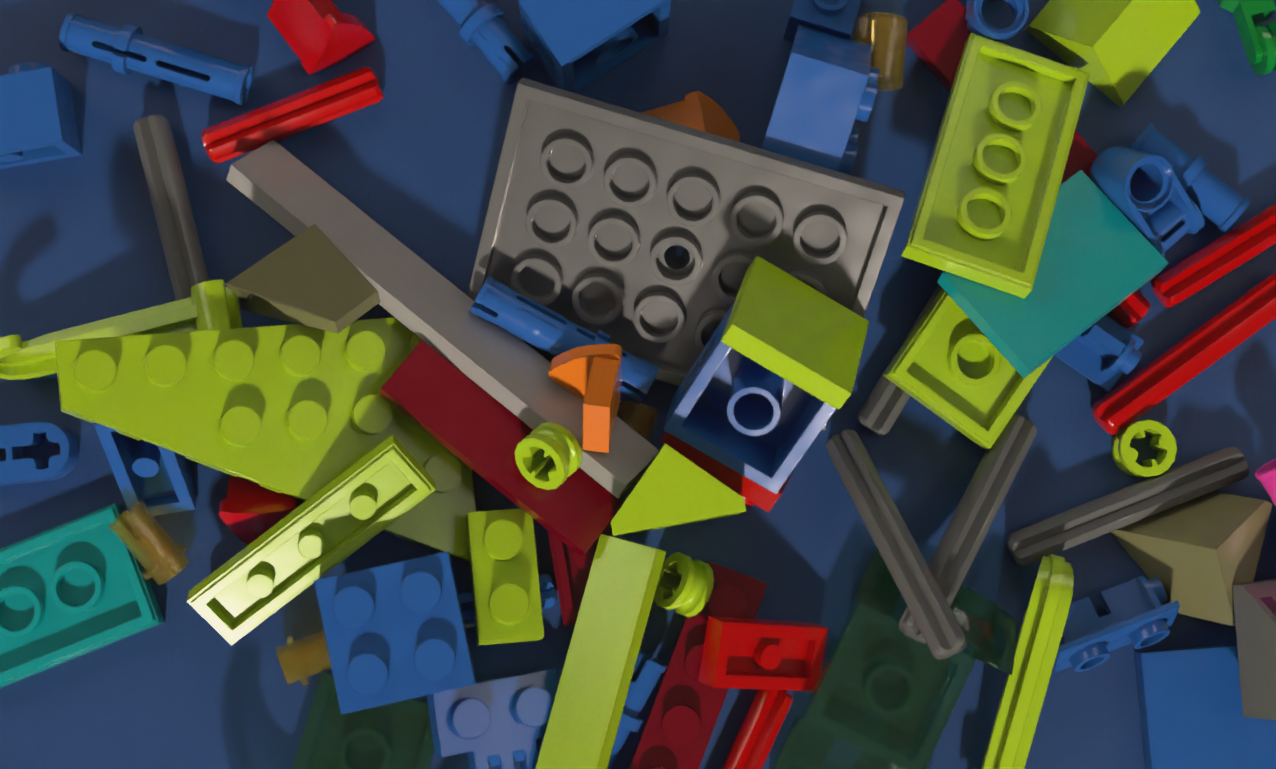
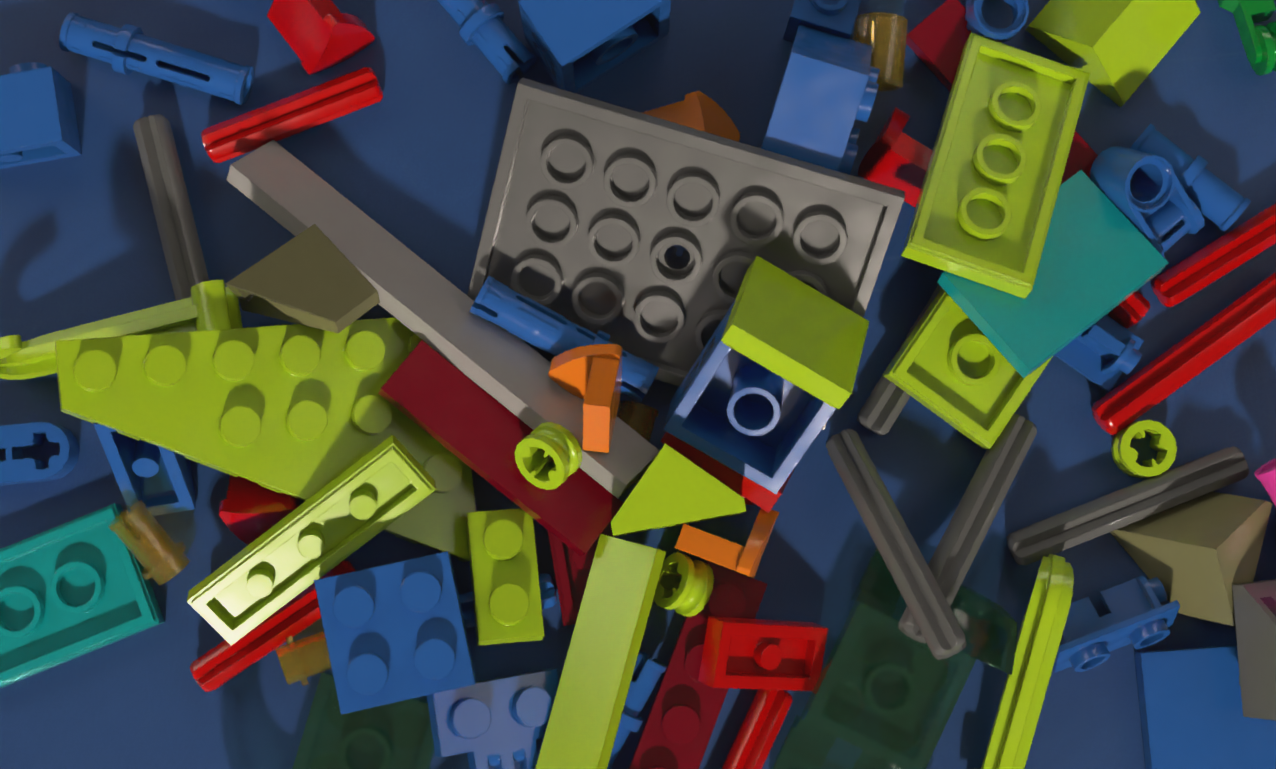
none -> red axle [190,561,357,692]
none -> orange tile [675,508,779,579]
none -> red tile [858,107,933,208]

